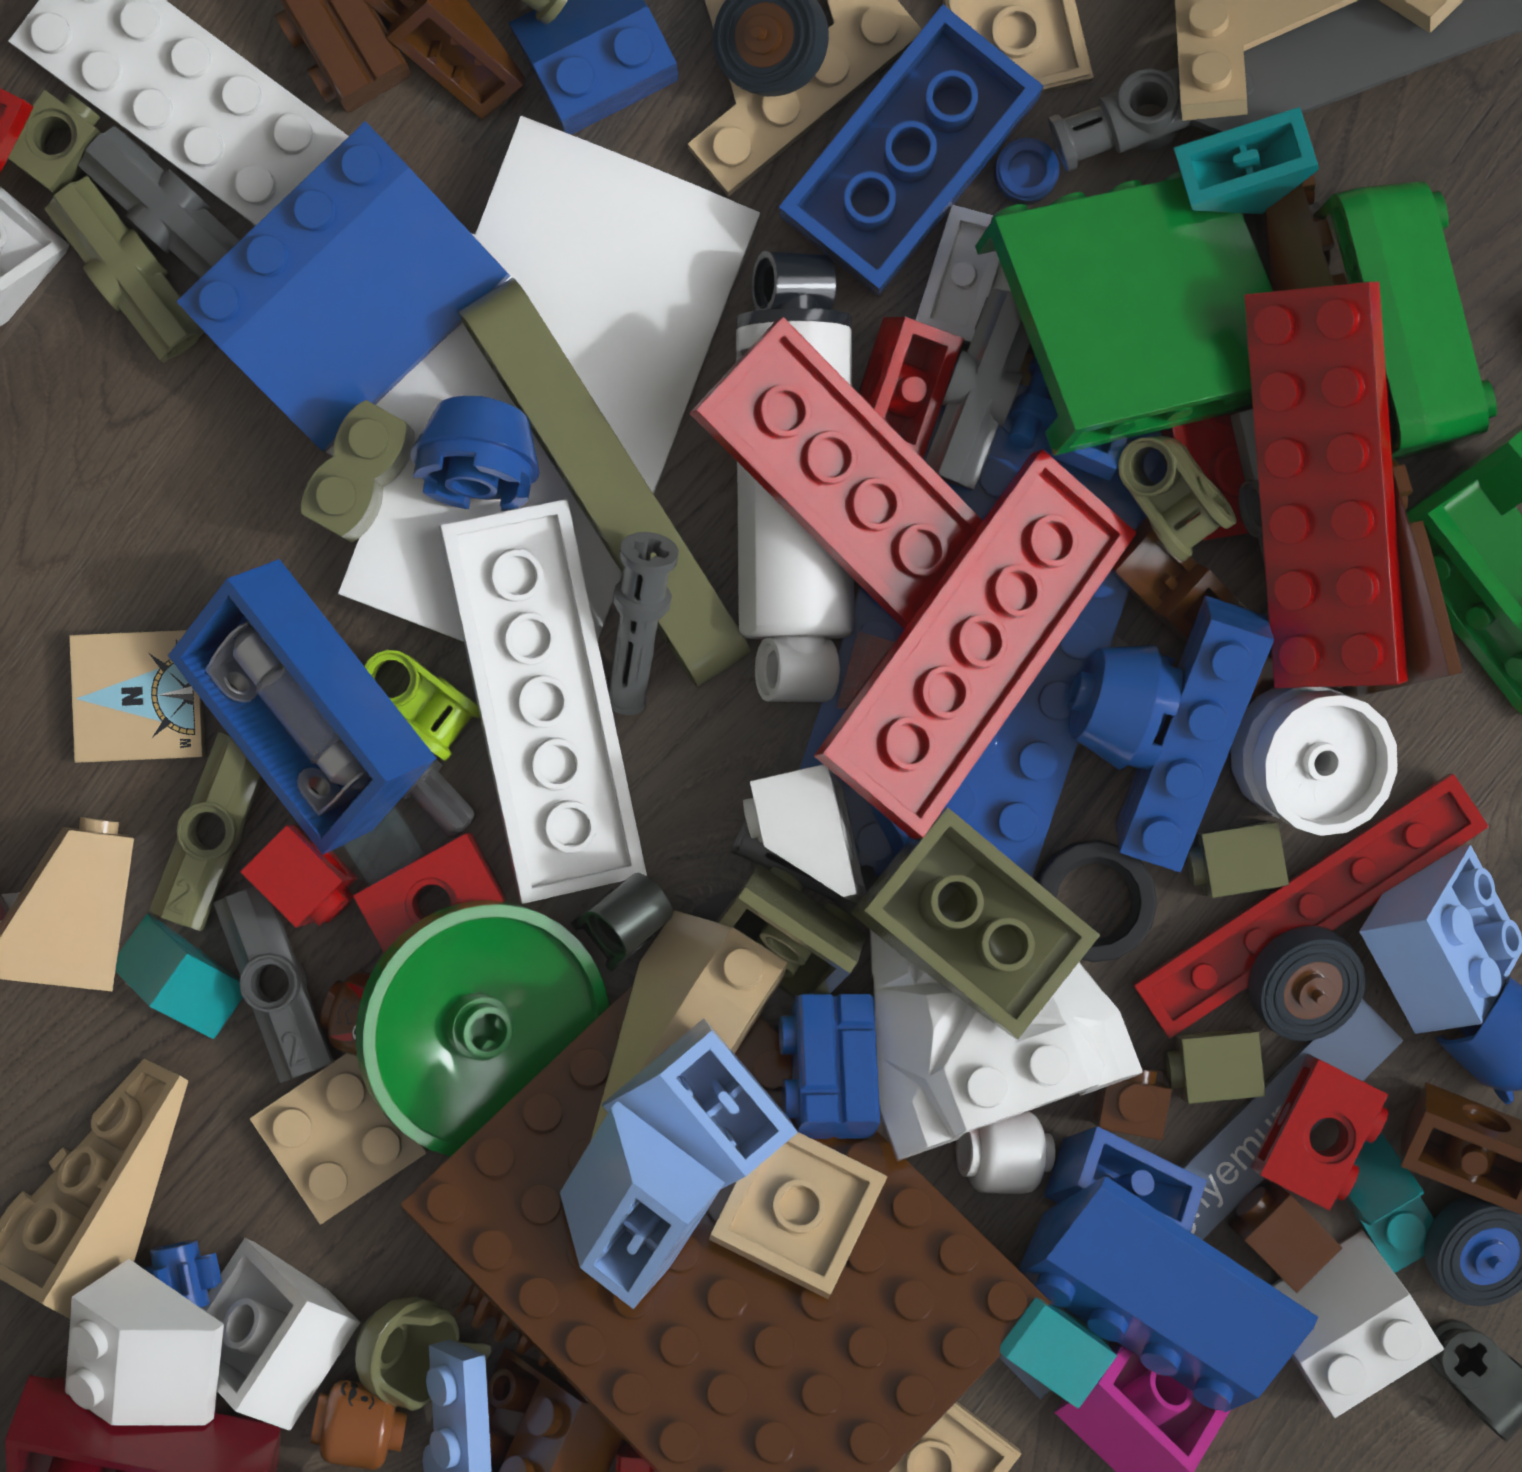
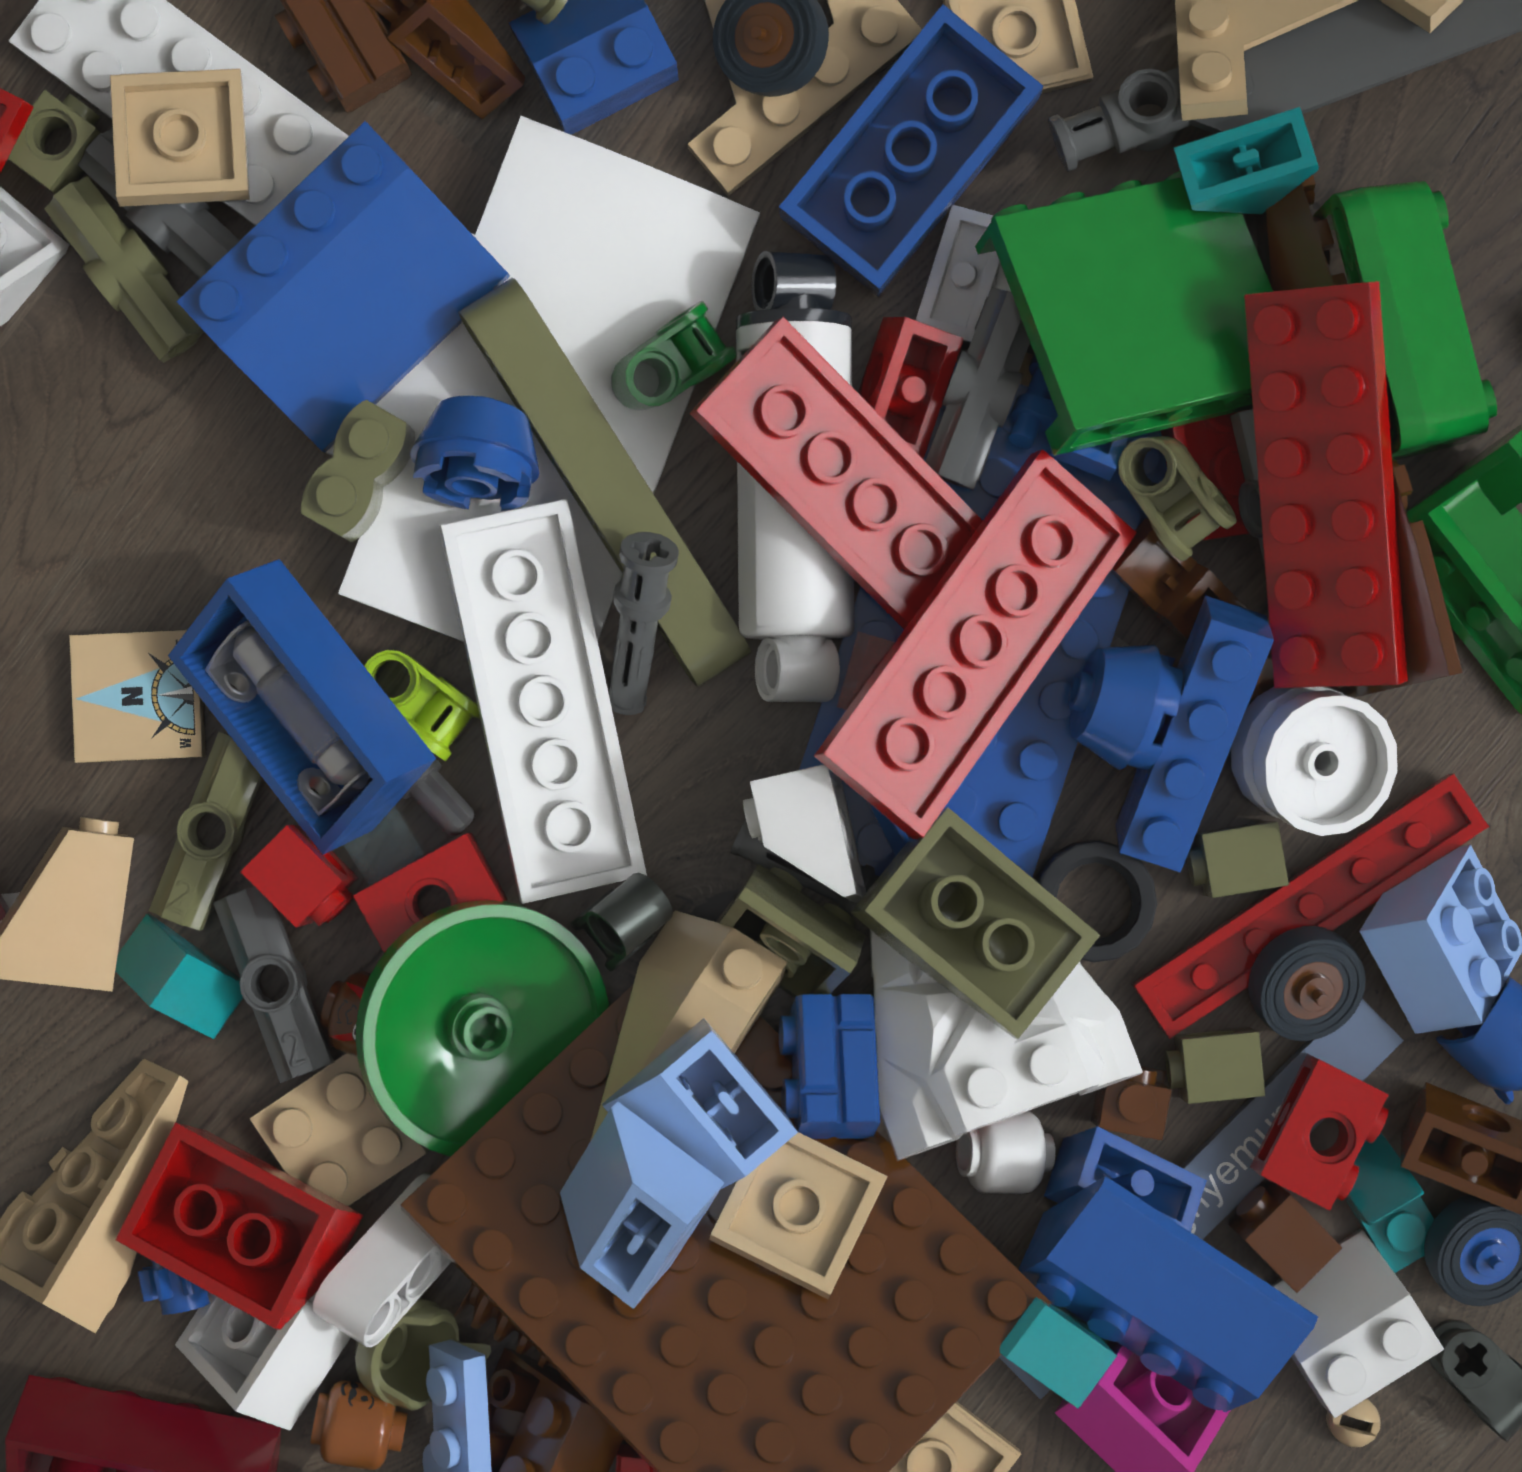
white slope [65,1259,224,1425] -> none
blue tile [994,138,1059,205] -> none
none -> tan plate [110,69,250,207]
none -> red slope [115,1122,364,1330]
none -> white beam [313,1173,452,1347]
none -> green piece [611,301,736,410]
none -> tan hinge [1326,1398,1381,1448]

